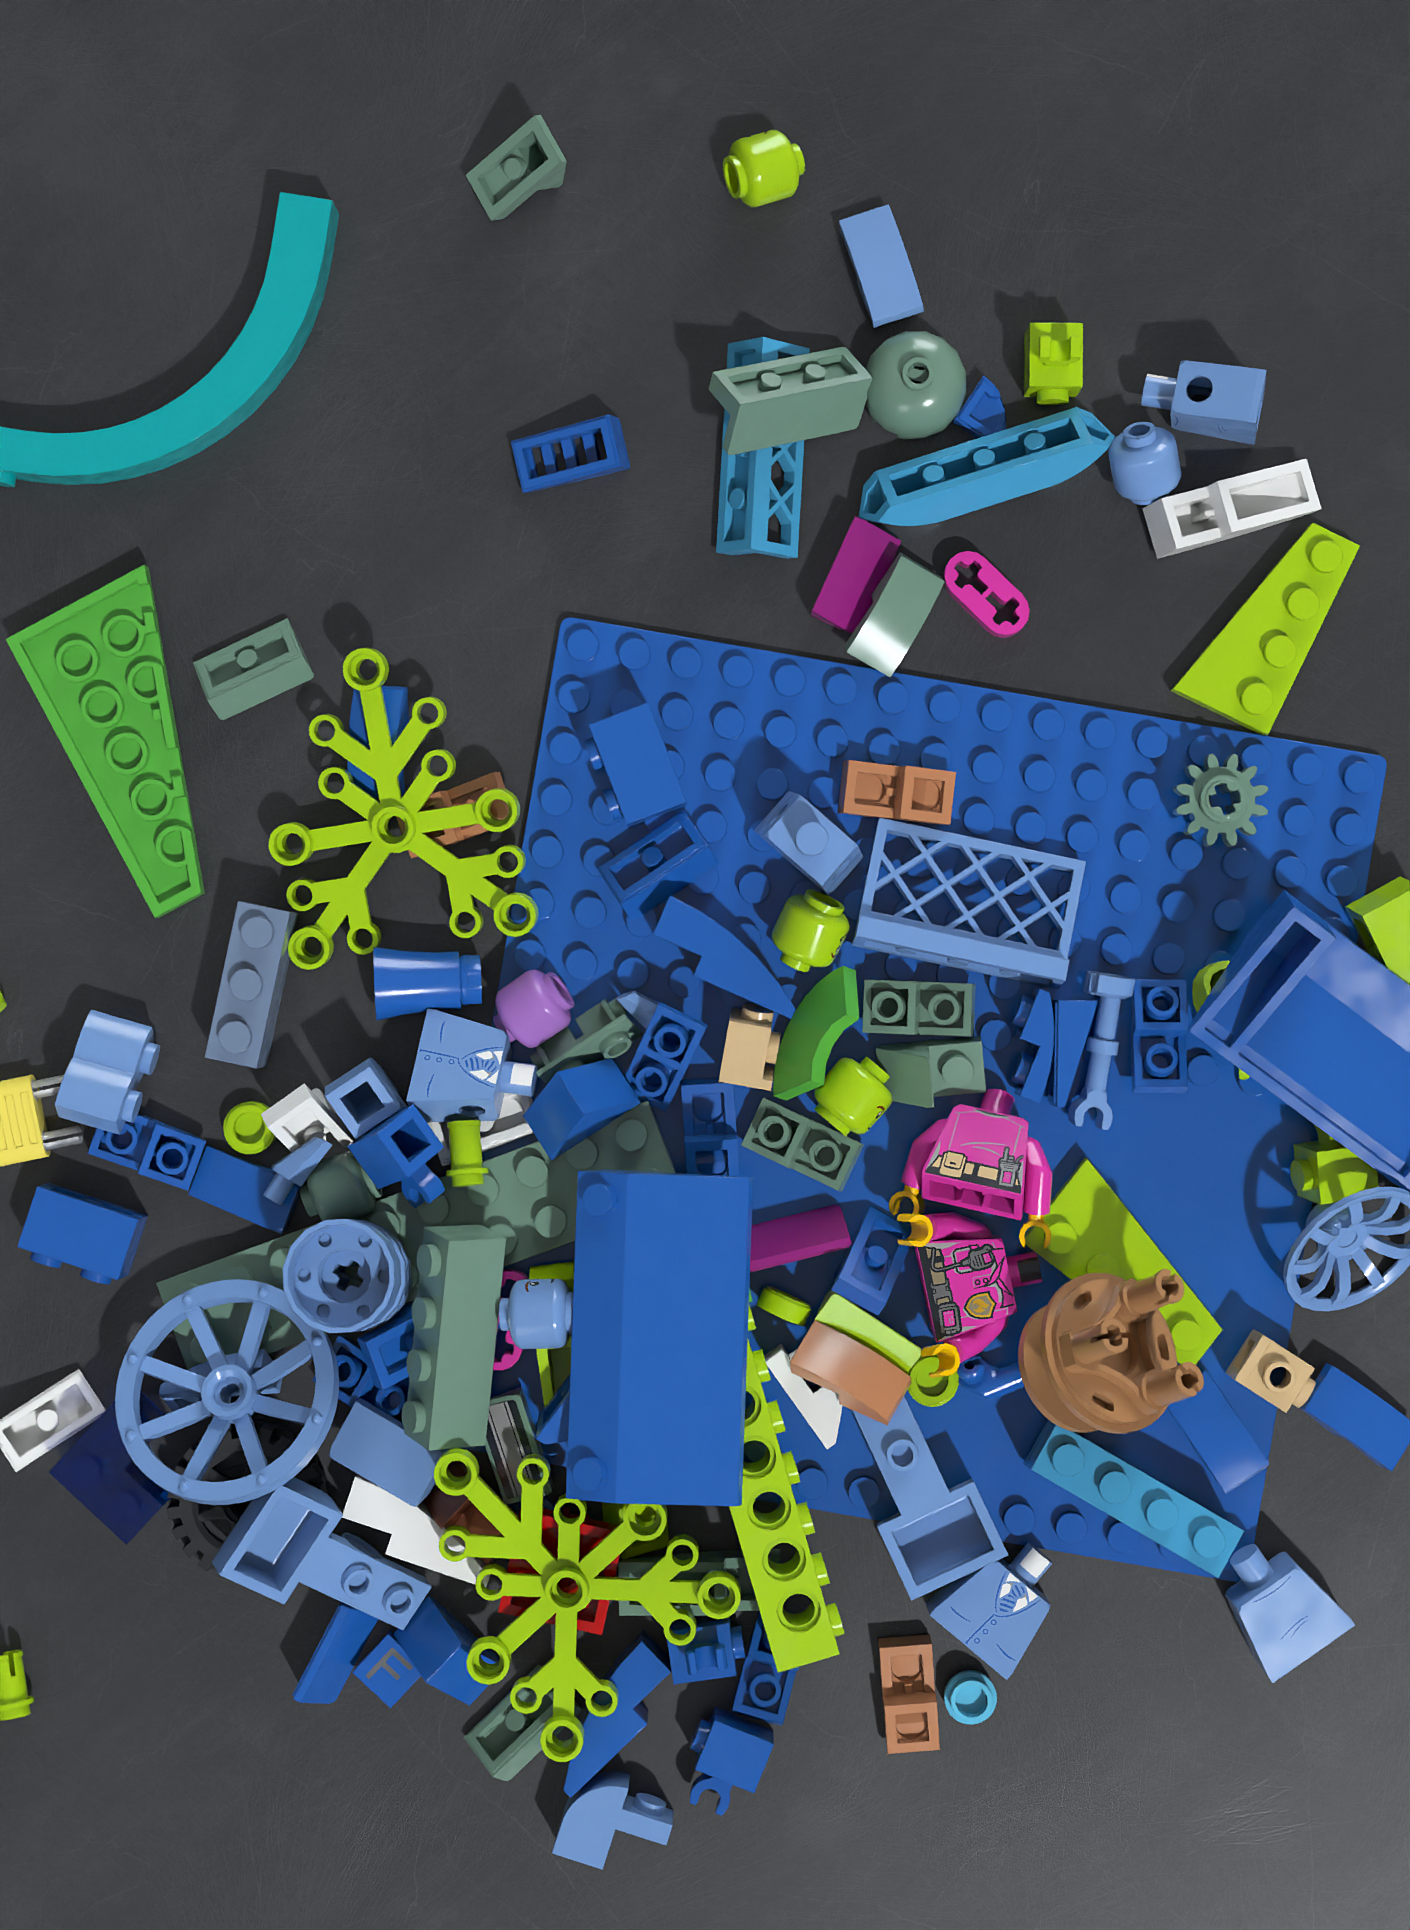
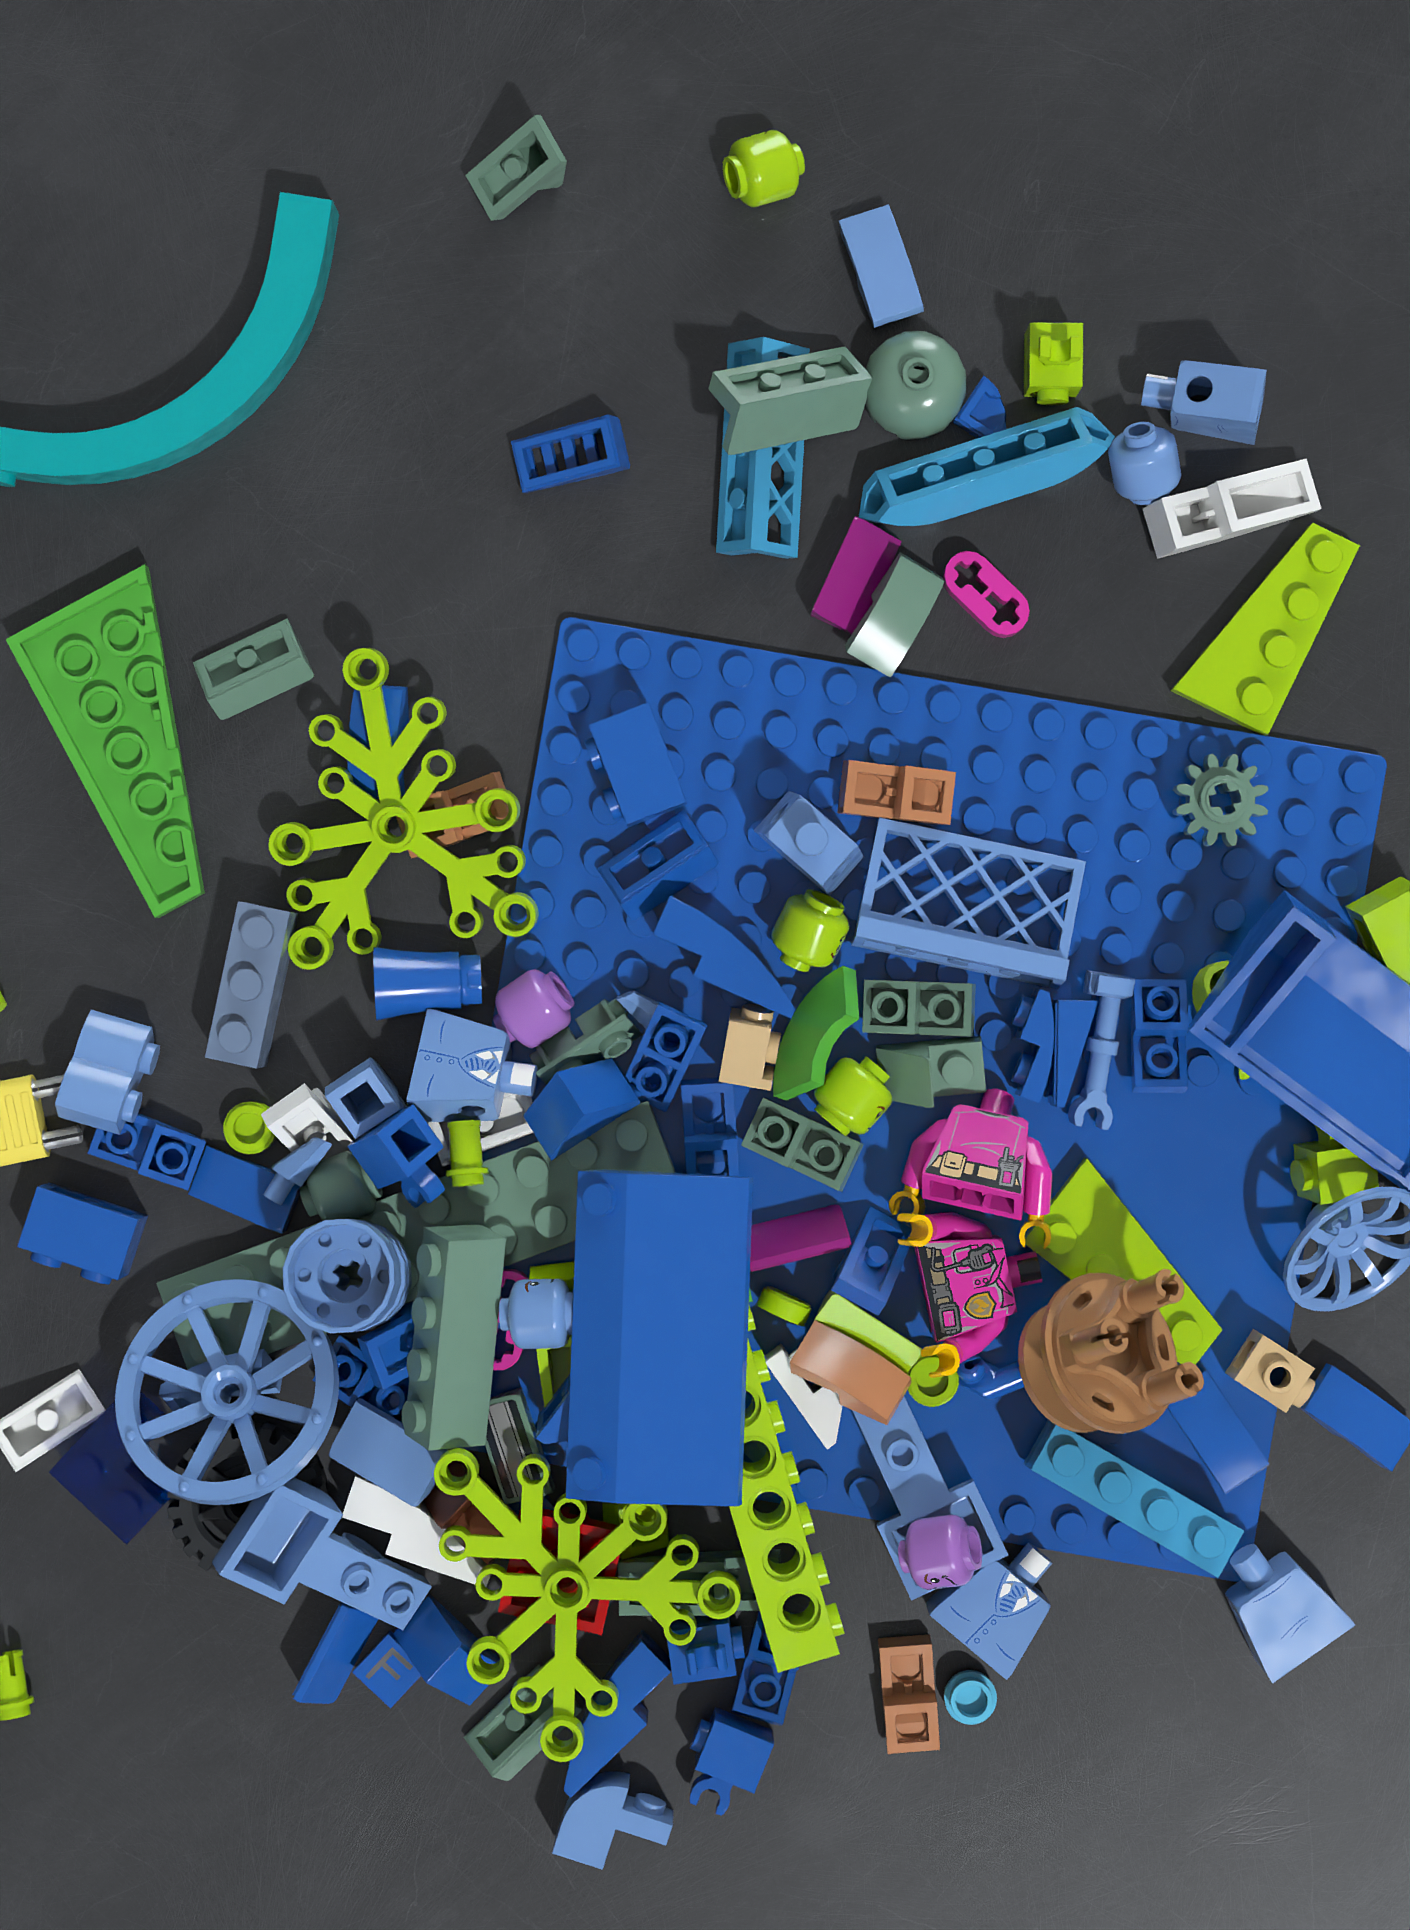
none -> medium lavender head [898,1515,982,1590]

